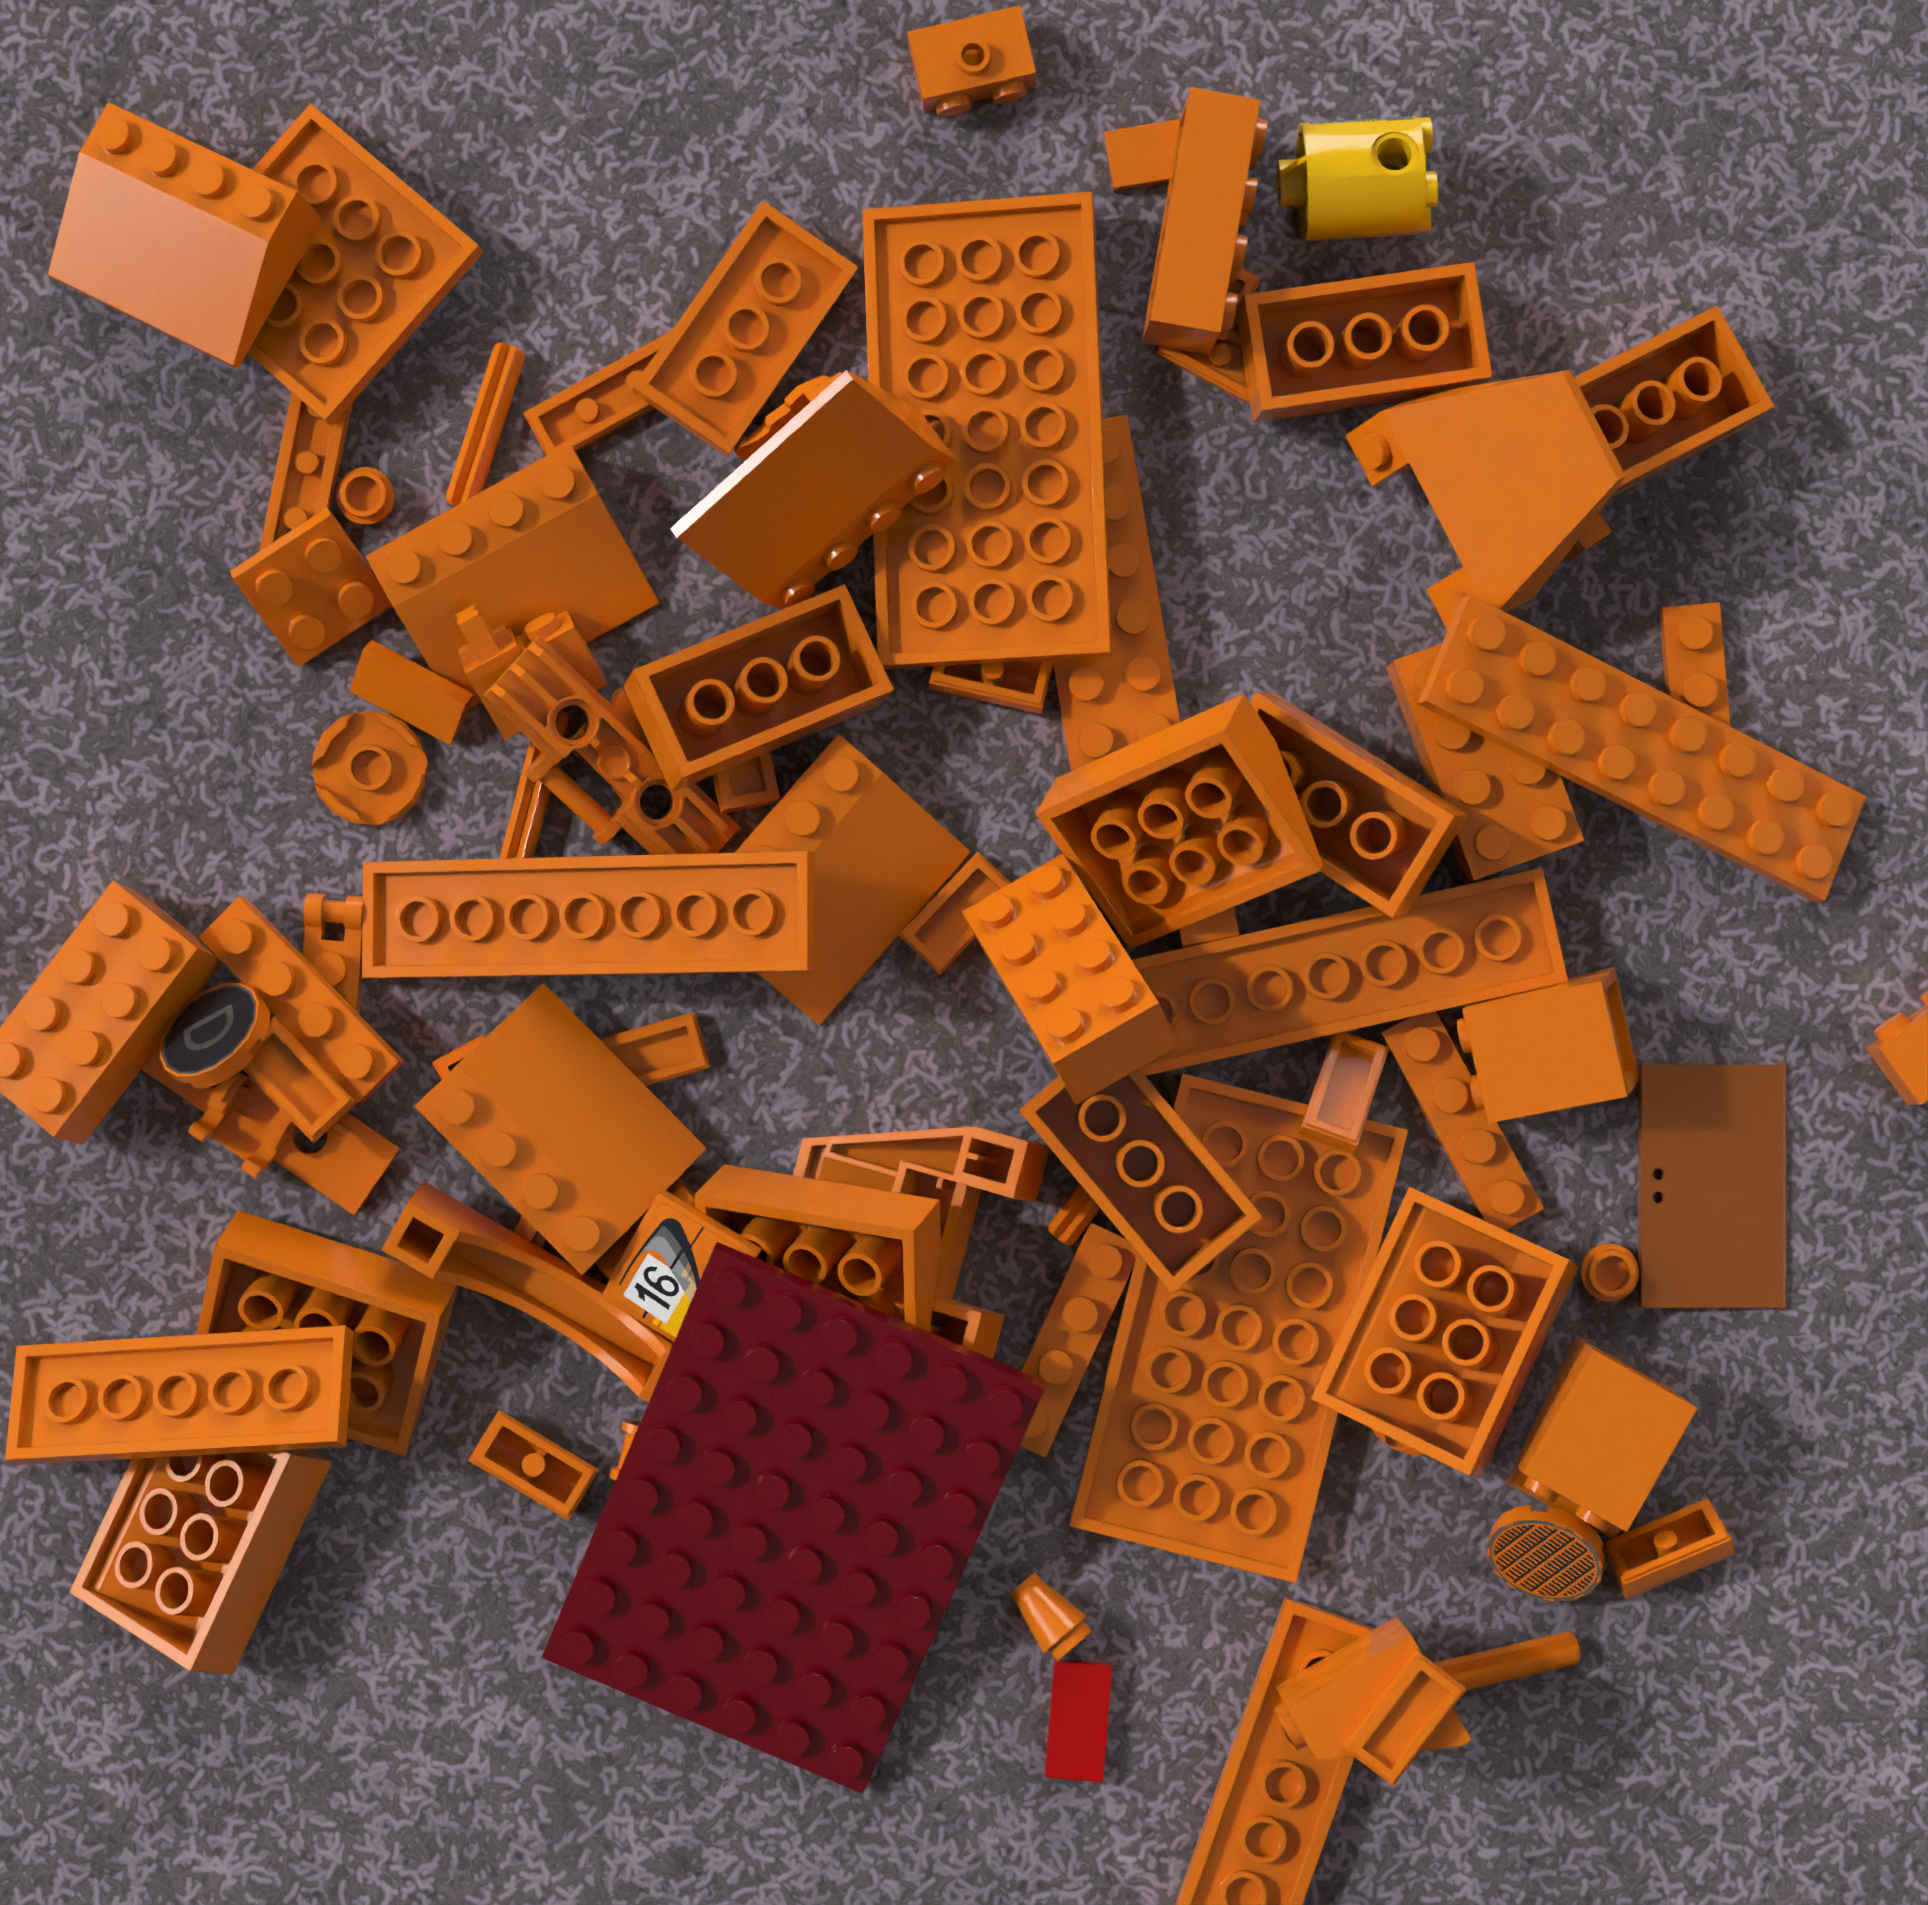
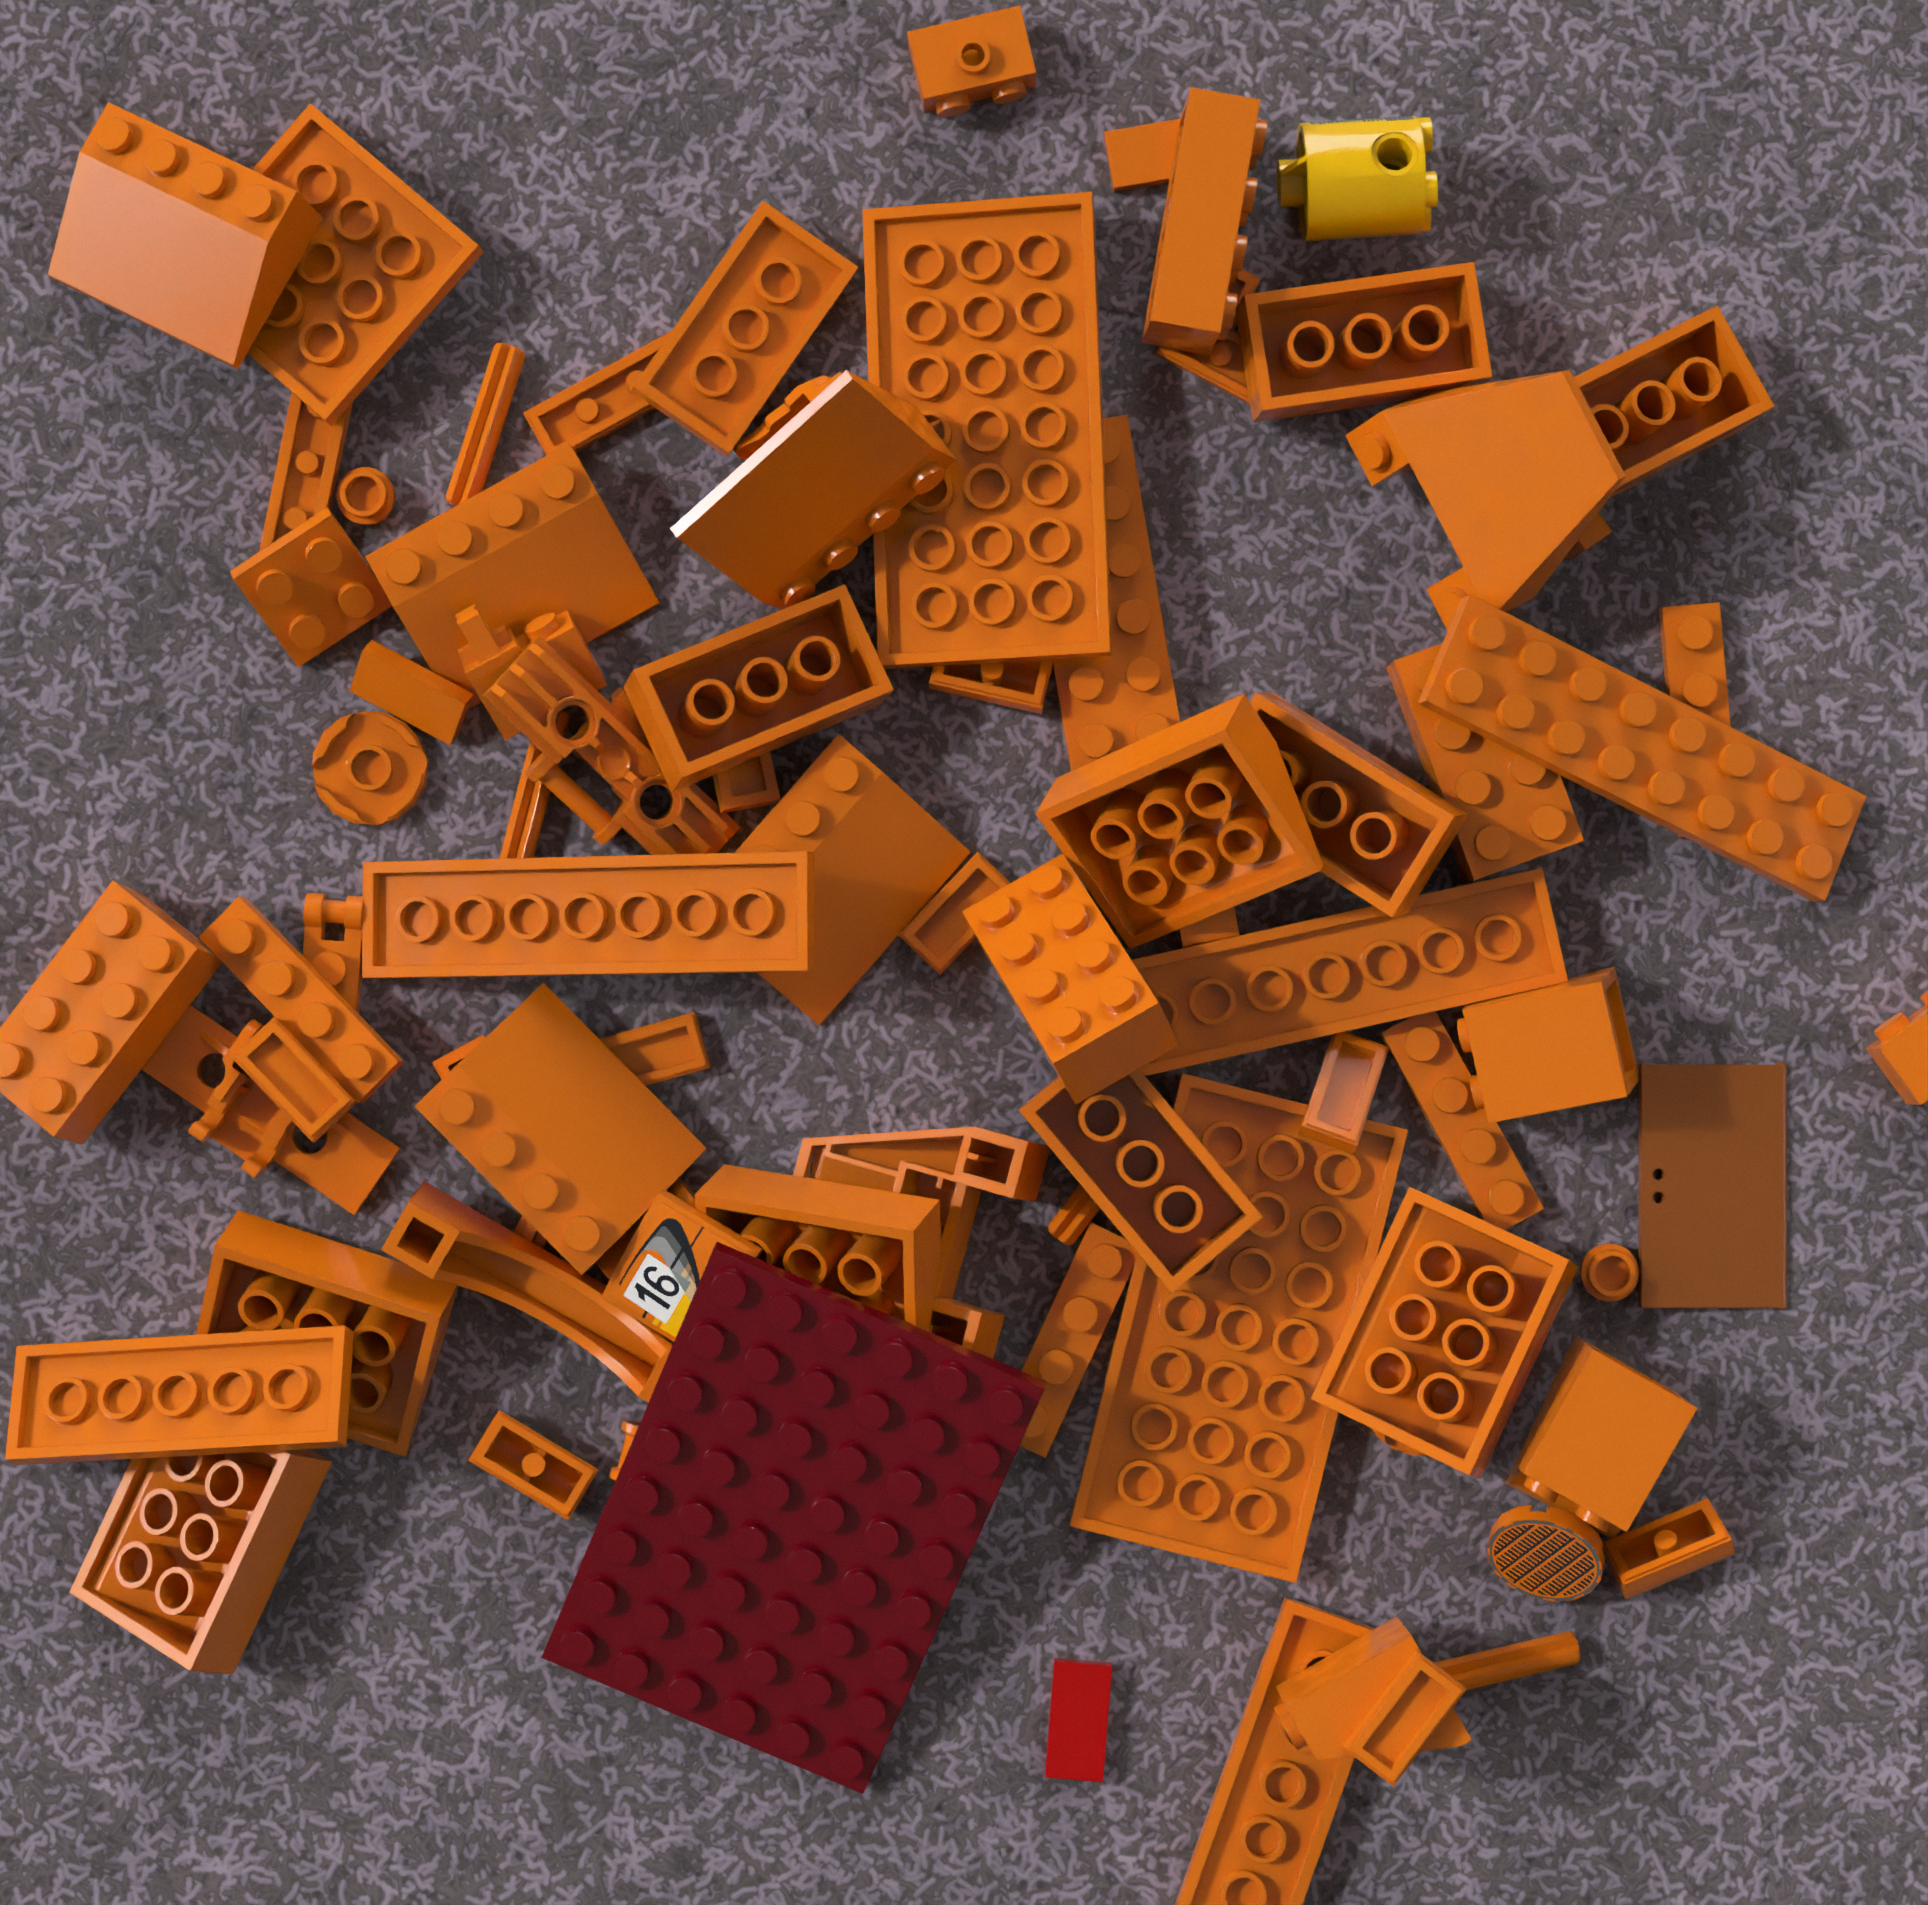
tile [159,983,271,1088] -> none
orange cone [1009,1572,1093,1662] -> none

